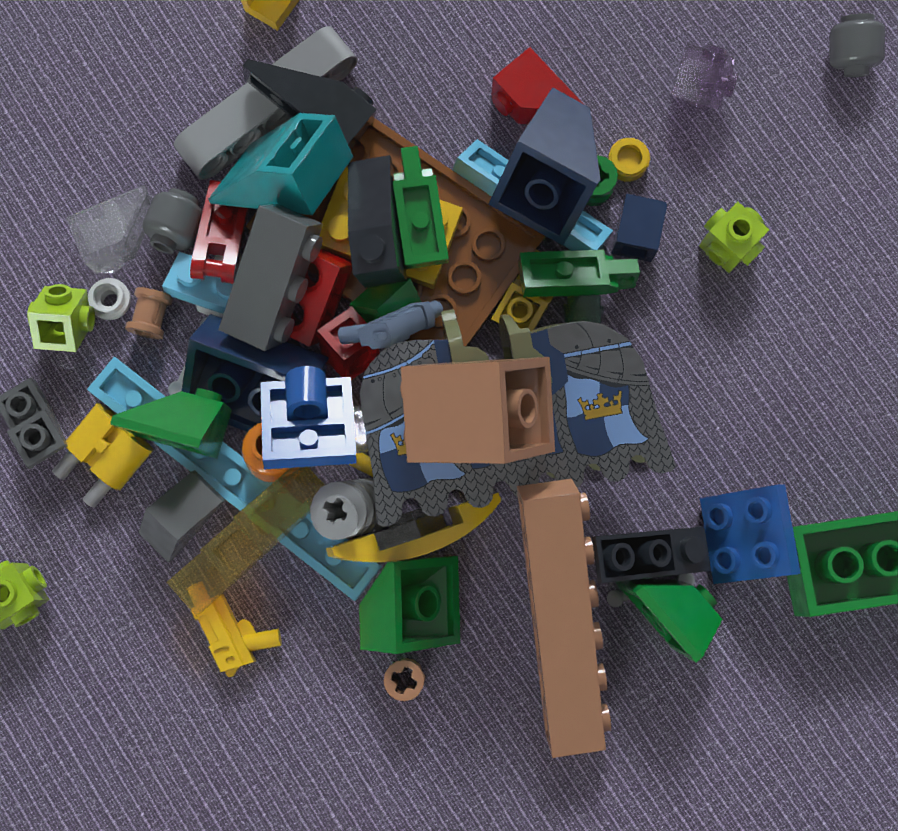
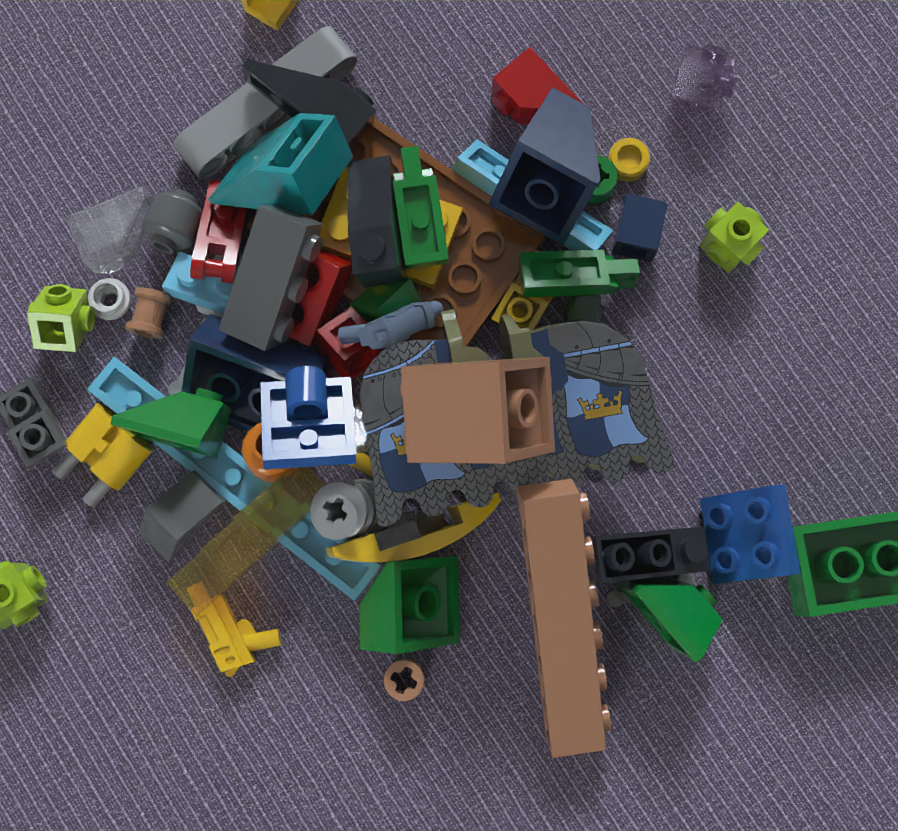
dark grey head [829,13,885,78] -> none

